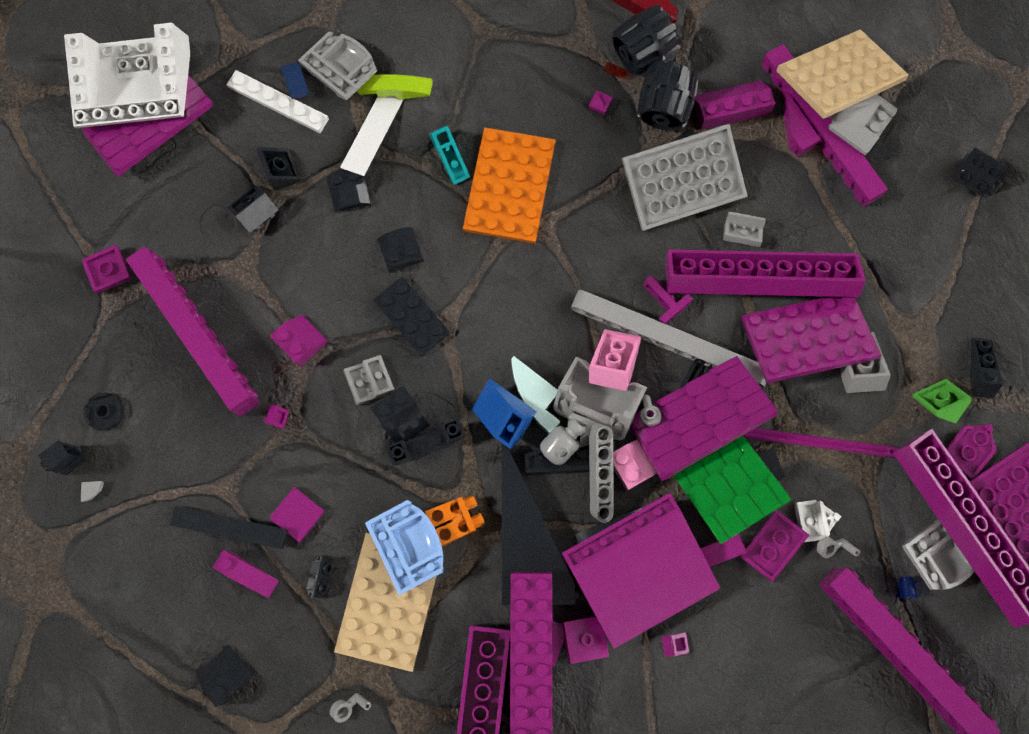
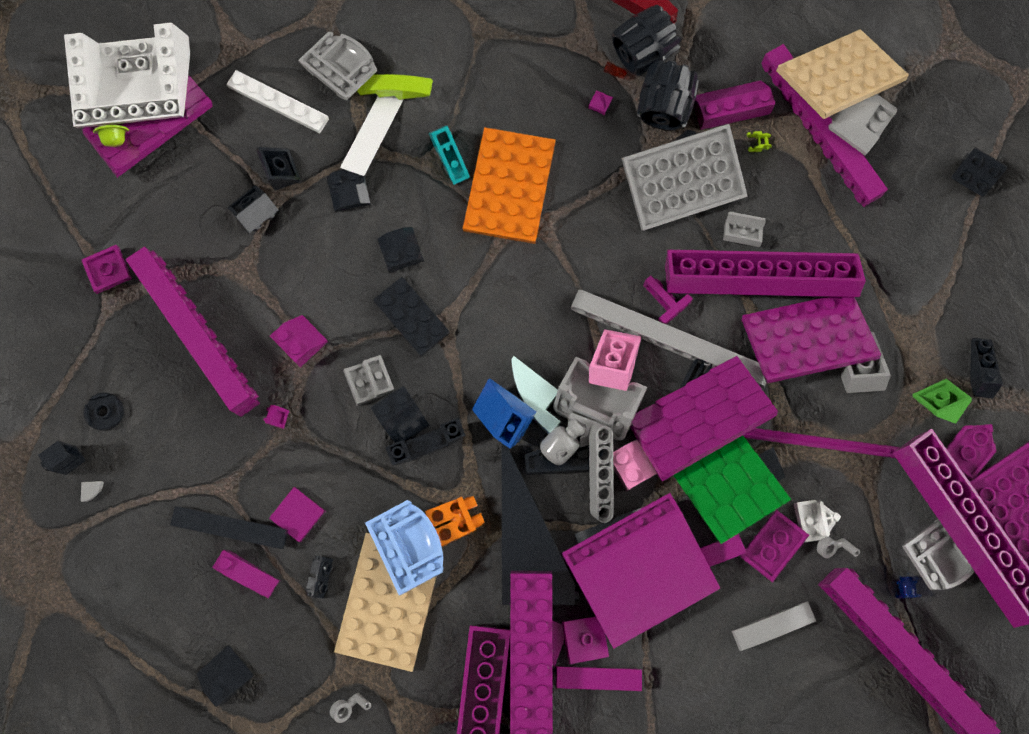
dark blue slope [281,62,309,99] -> none
light grey plate [641,394,661,427] -> none
magenta slope [661,632,689,657] -> none
magenta slope [783,96,821,158] -> none
none -> lime hat [93,125,129,147]
none -> magenta slope [556,666,642,691]
none -> light grey slope [732,601,816,651]
none -> lime piece [747,131,772,152]

